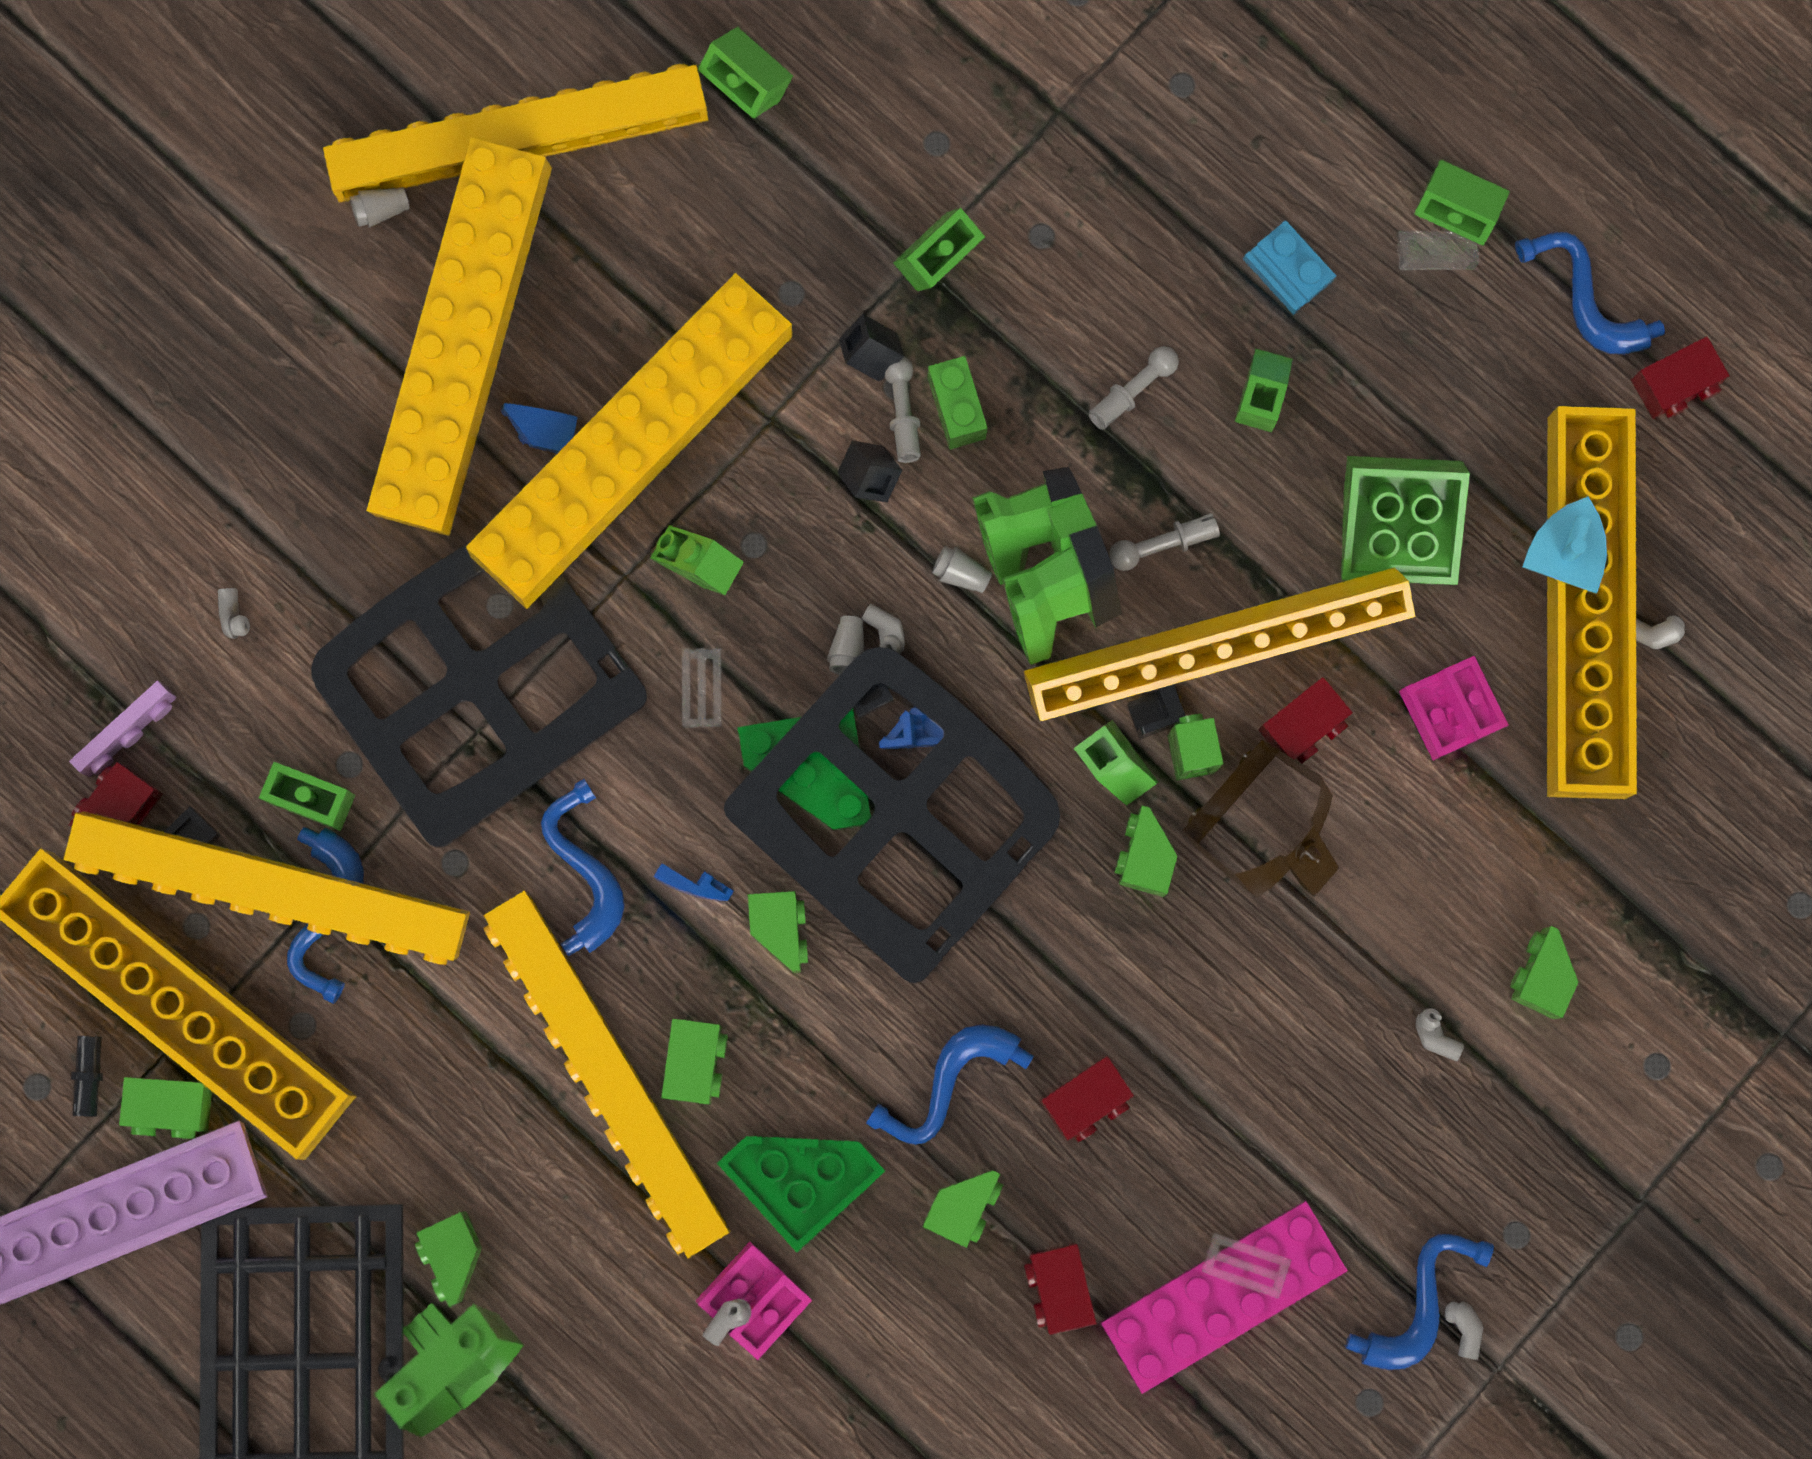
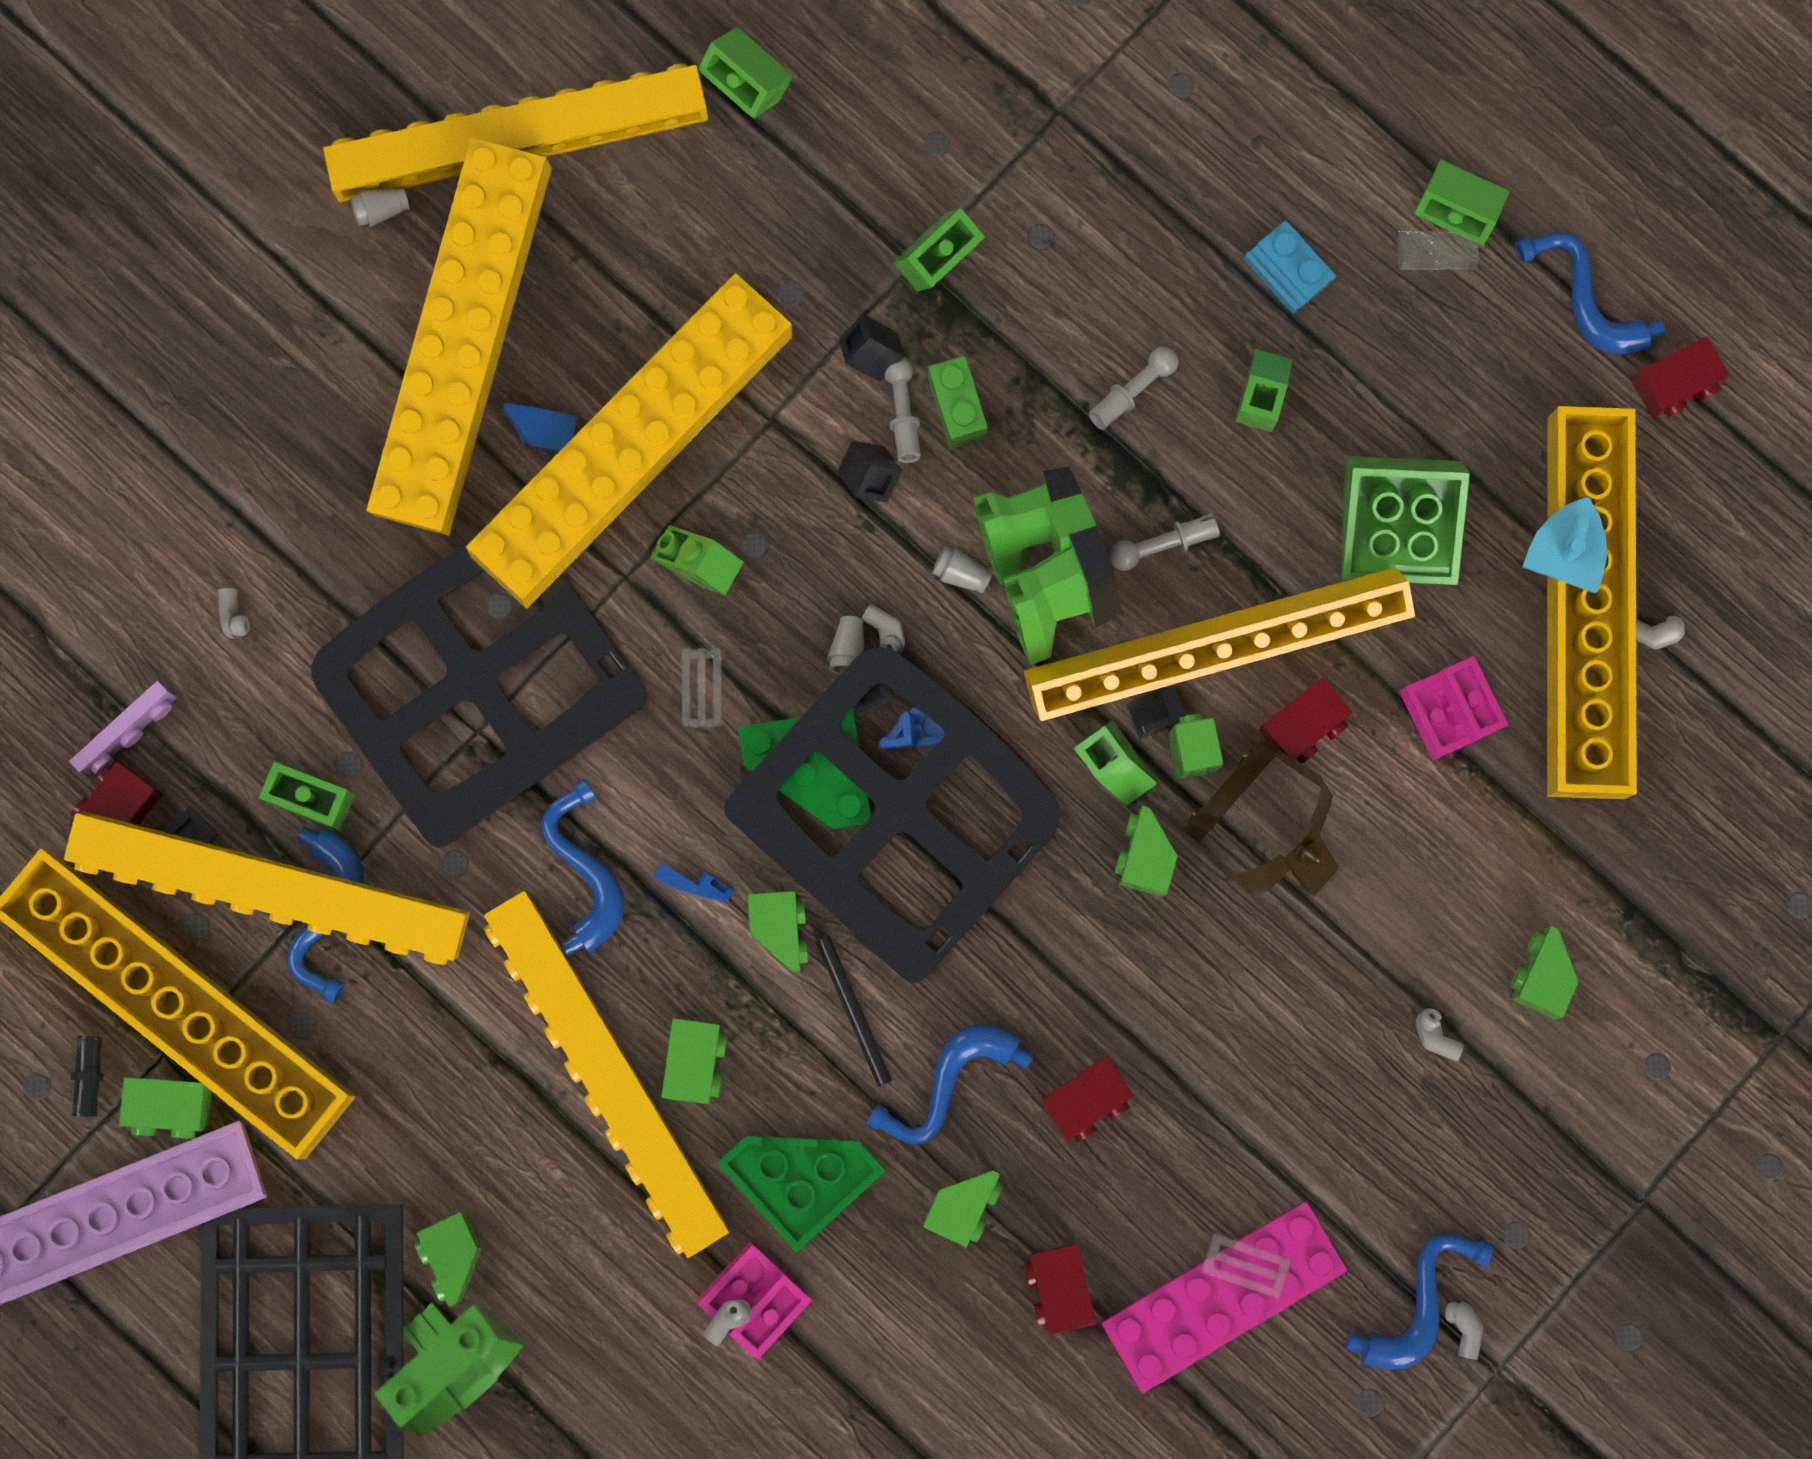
none -> black bar [815,936,892,1087]

